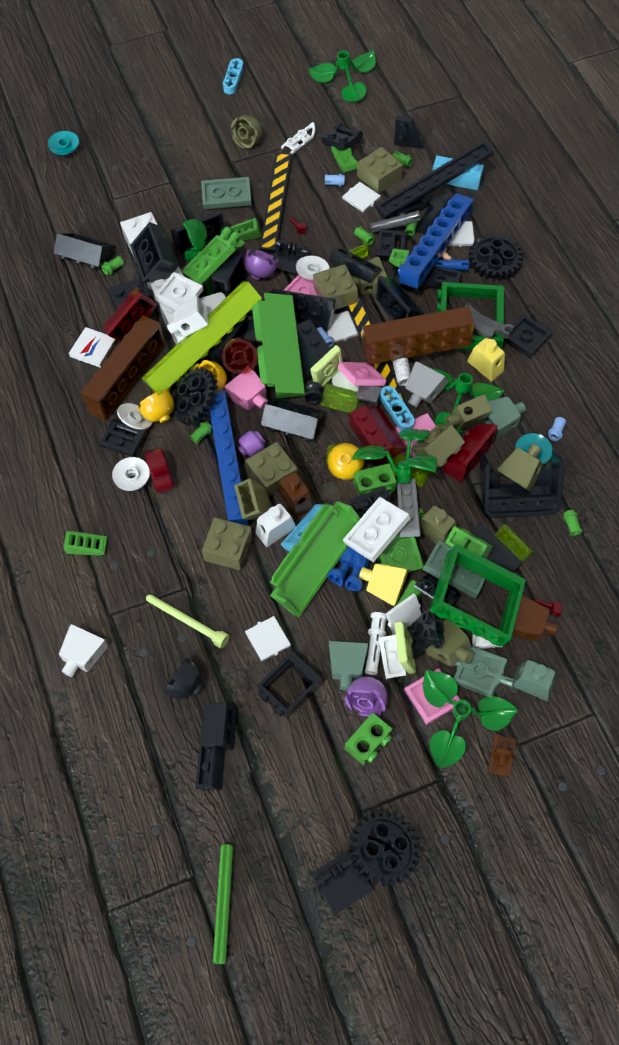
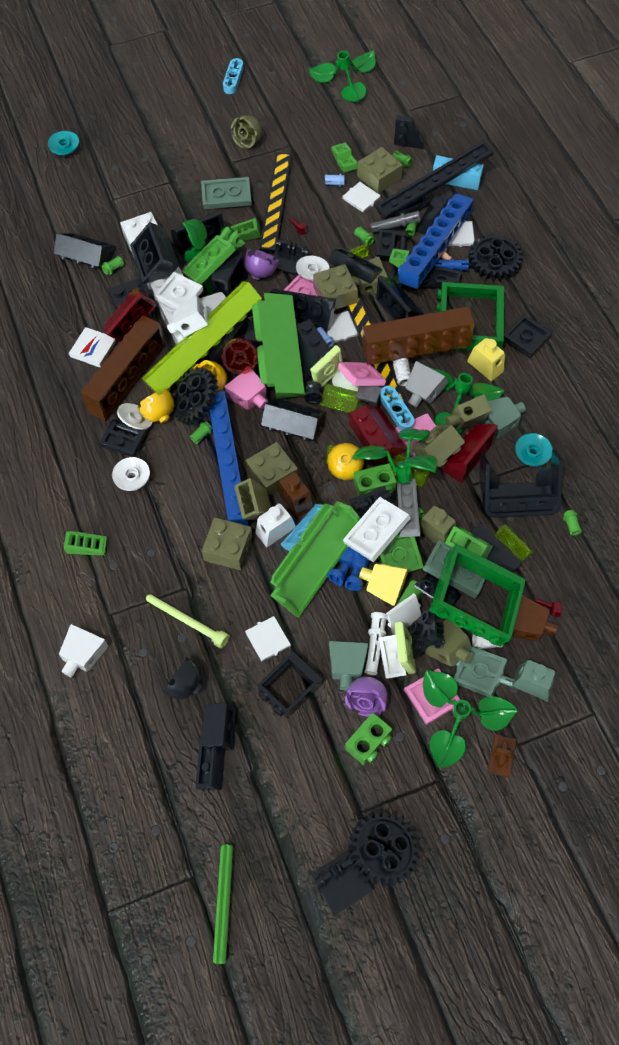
dark red animal [145,448,174,493] -> none
medium lavender head [238,430,266,457] -> none
white piece [281,122,315,155] -> none
black plate [321,123,363,151] -> none
dark grey piece [465,305,514,339] -> none
olive torso [497,443,543,492] -> none
light blue pin [548,417,566,441] -> none

